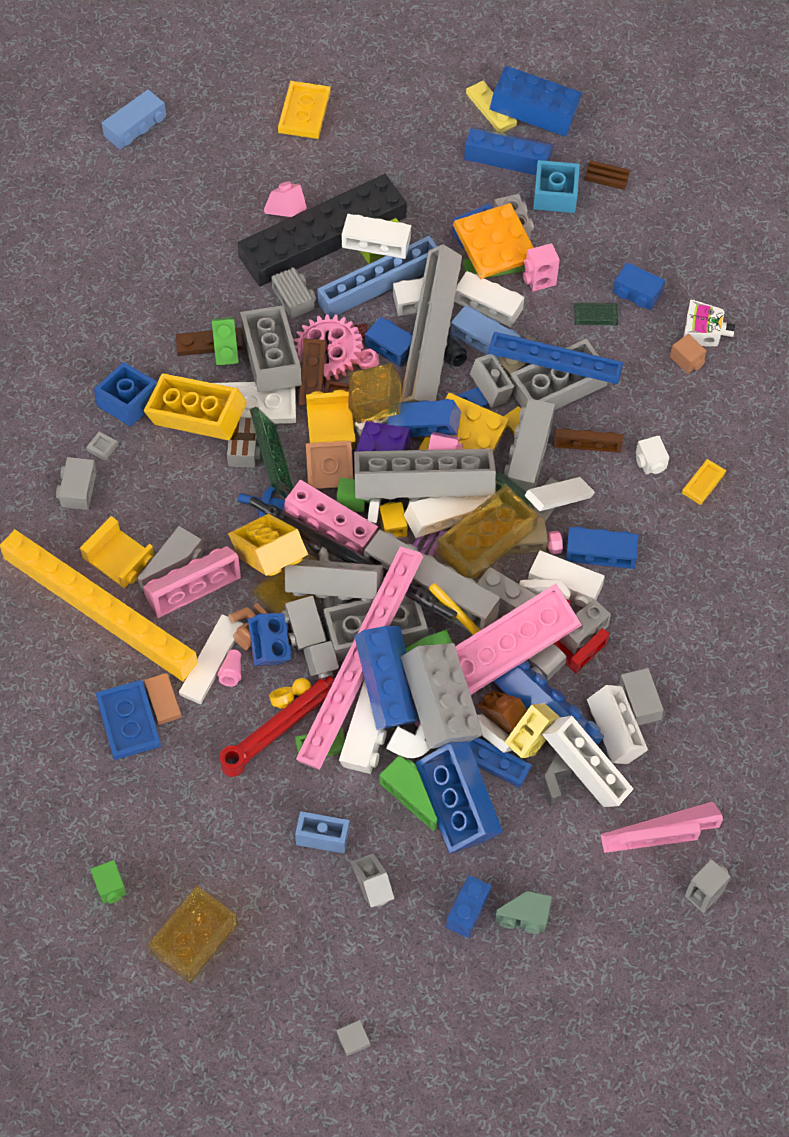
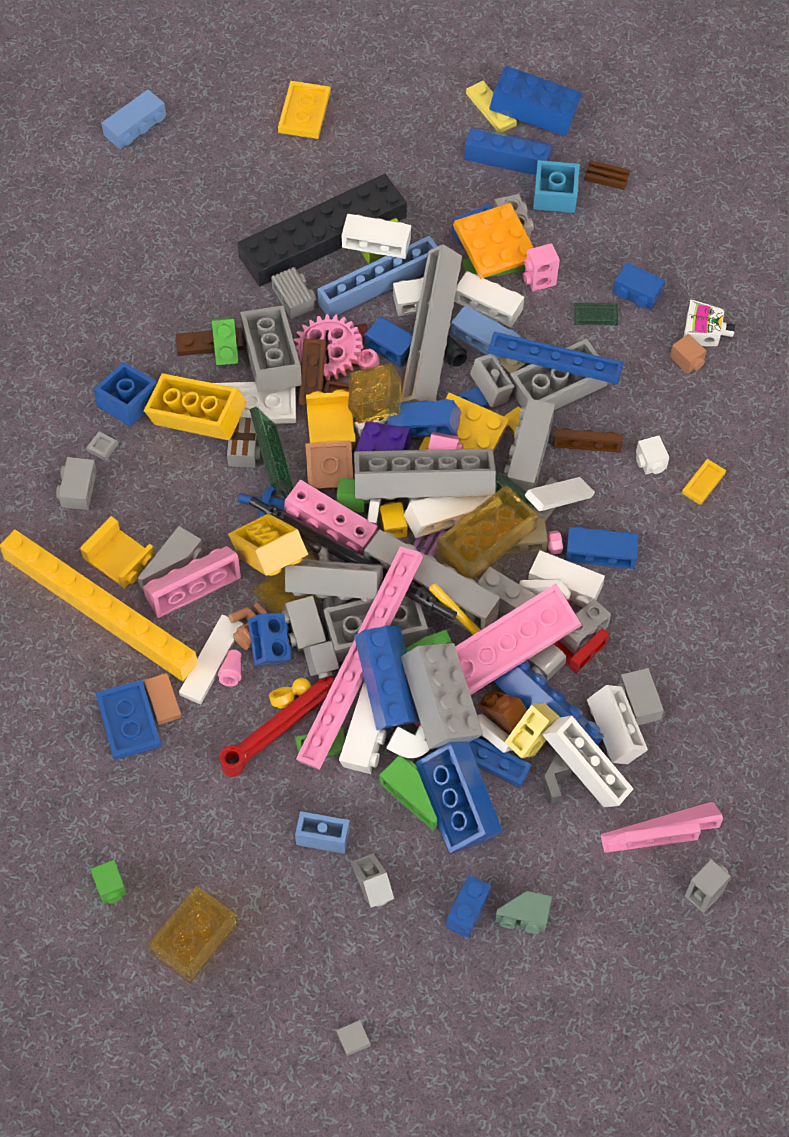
bright pink slope [264,182,307,217] -> none

